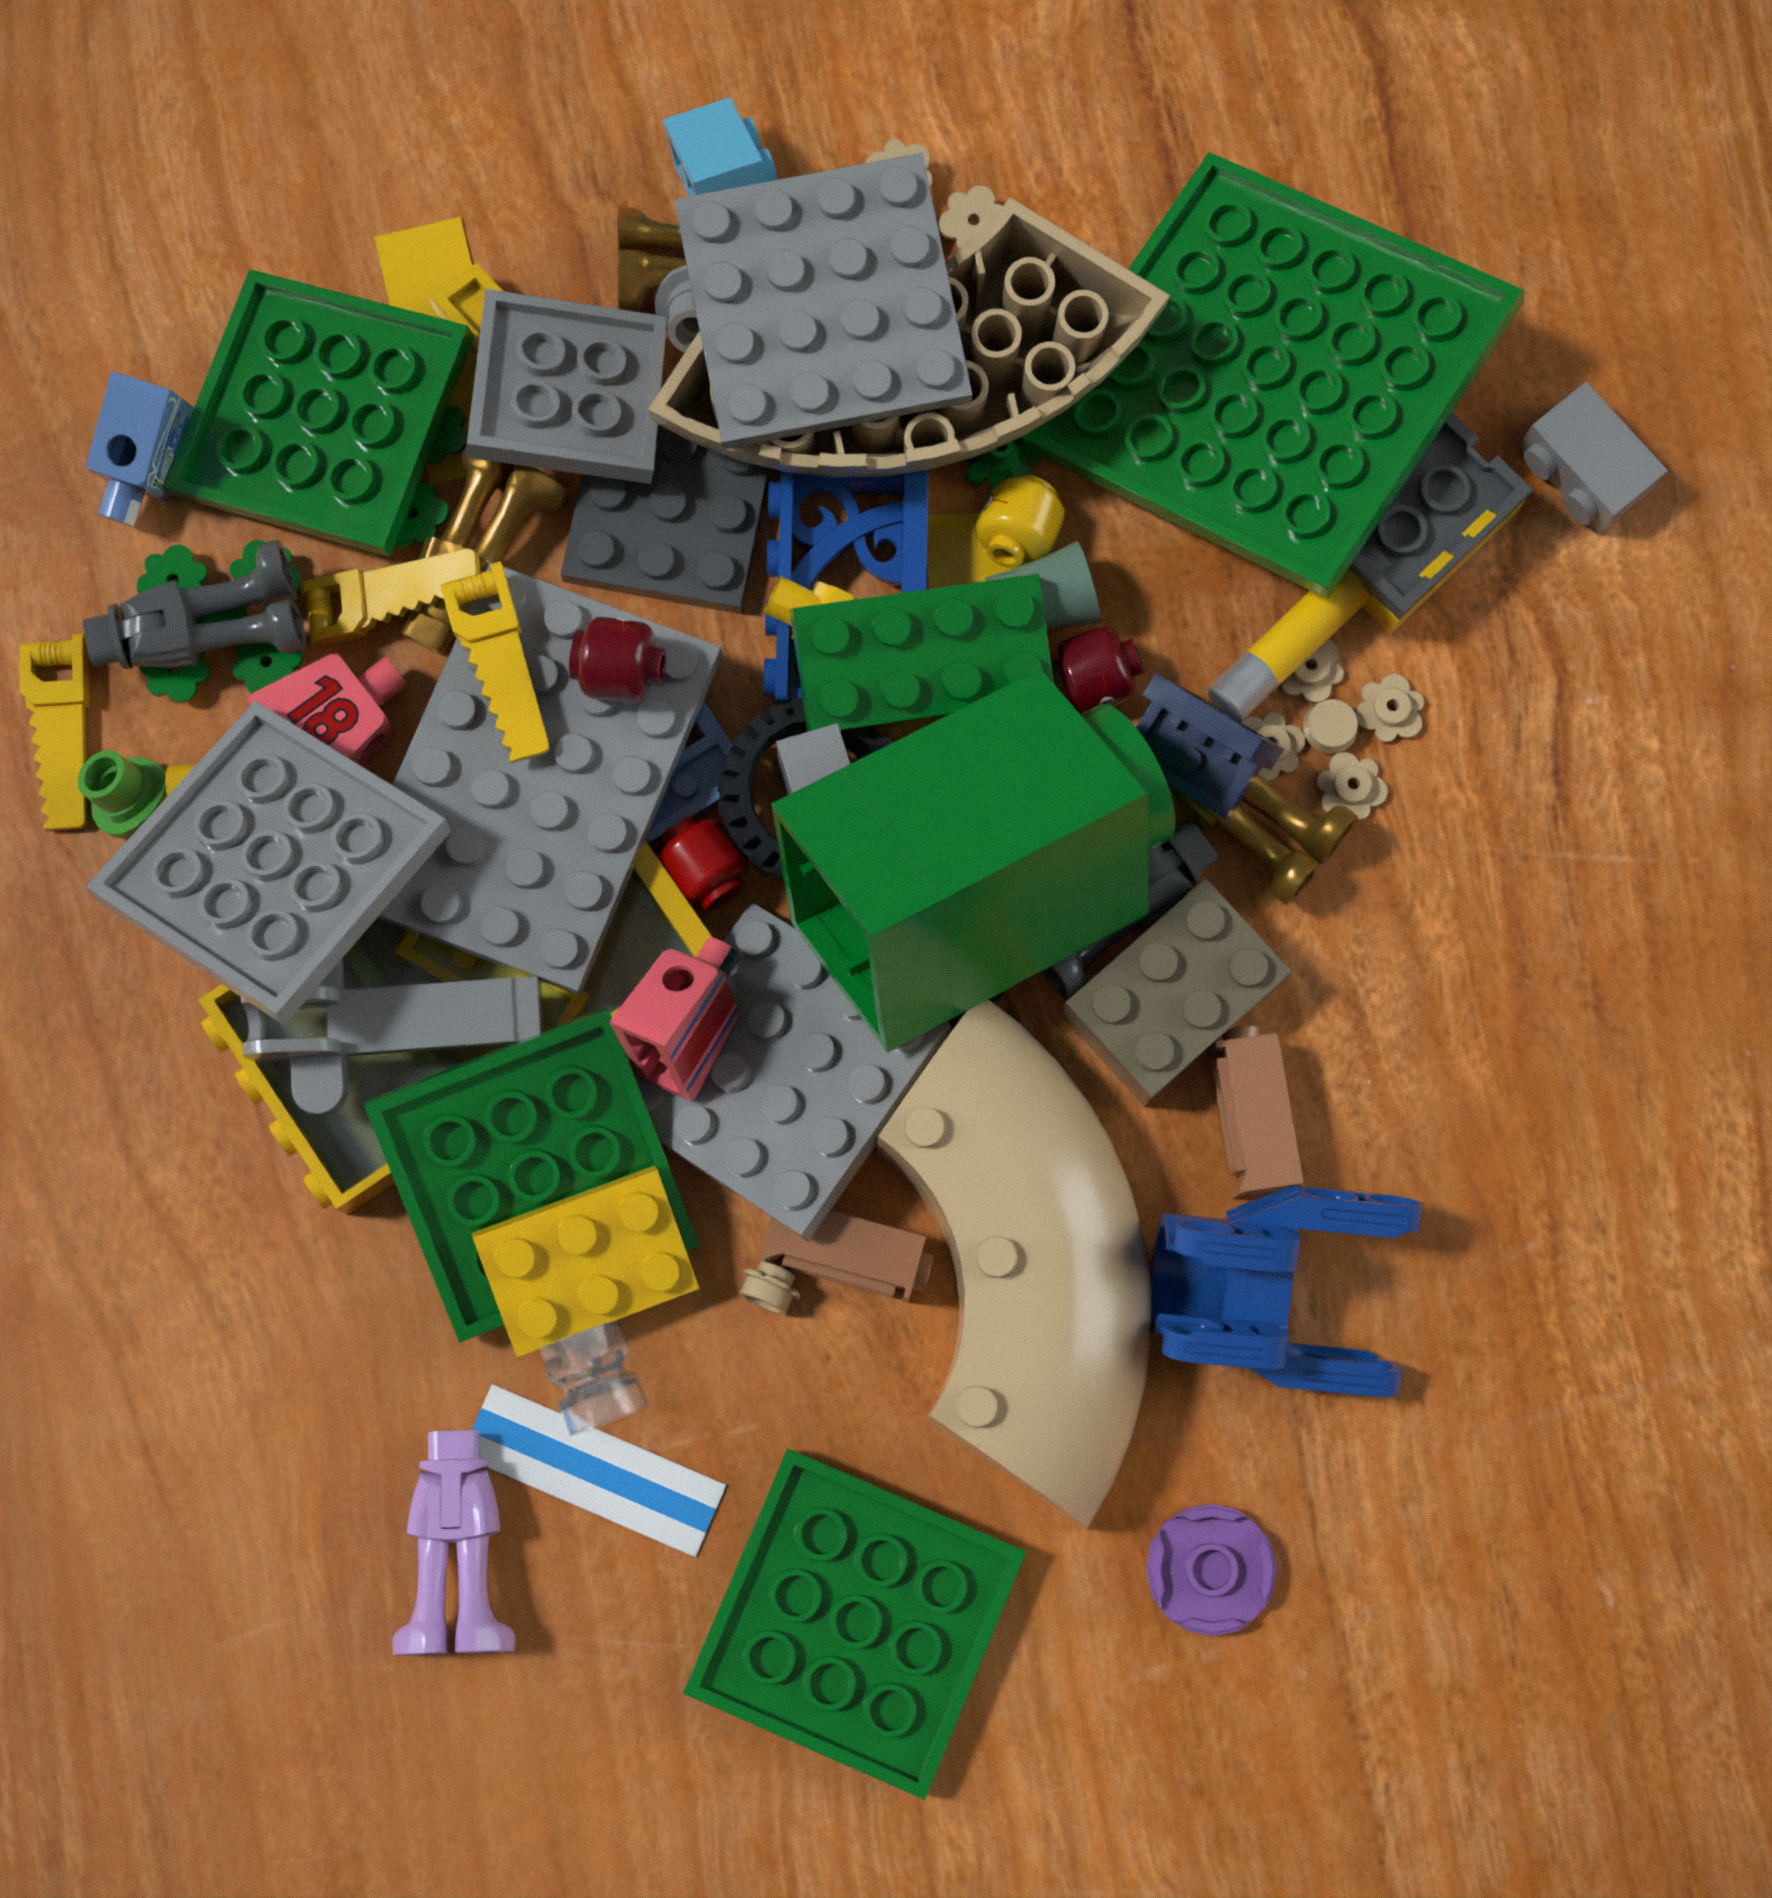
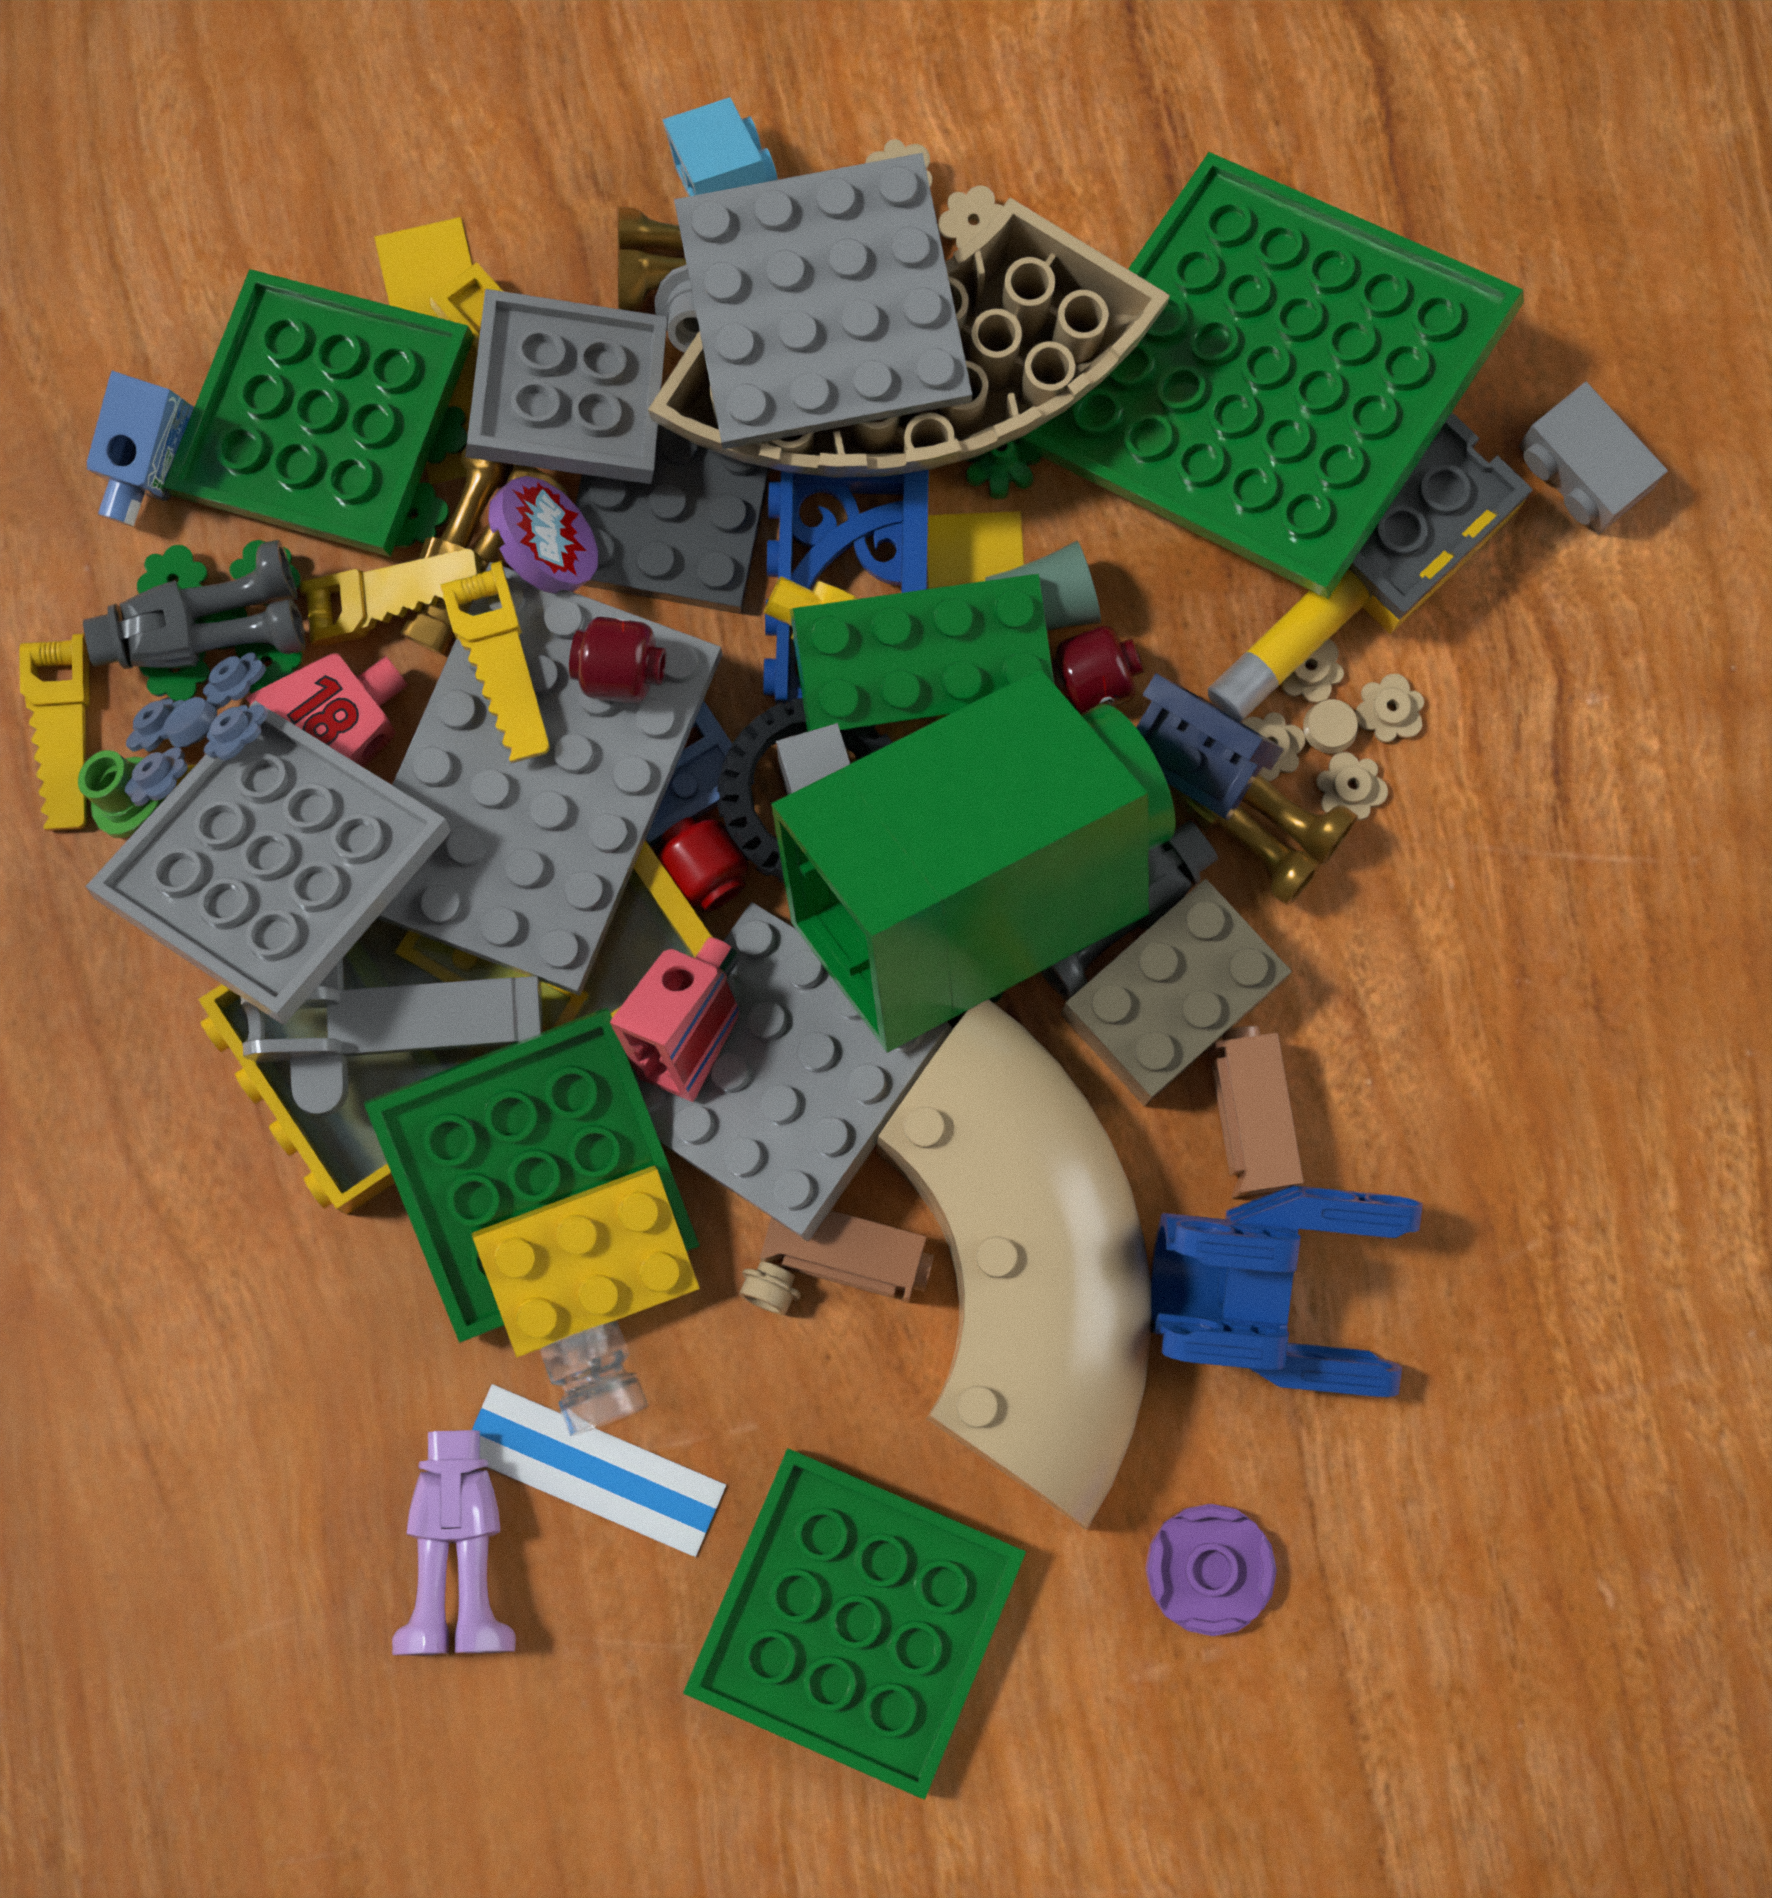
yellow head [976,475,1065,568] -> none
none -> sand blue plant [125,653,268,806]
none -> tile [488,476,598,594]

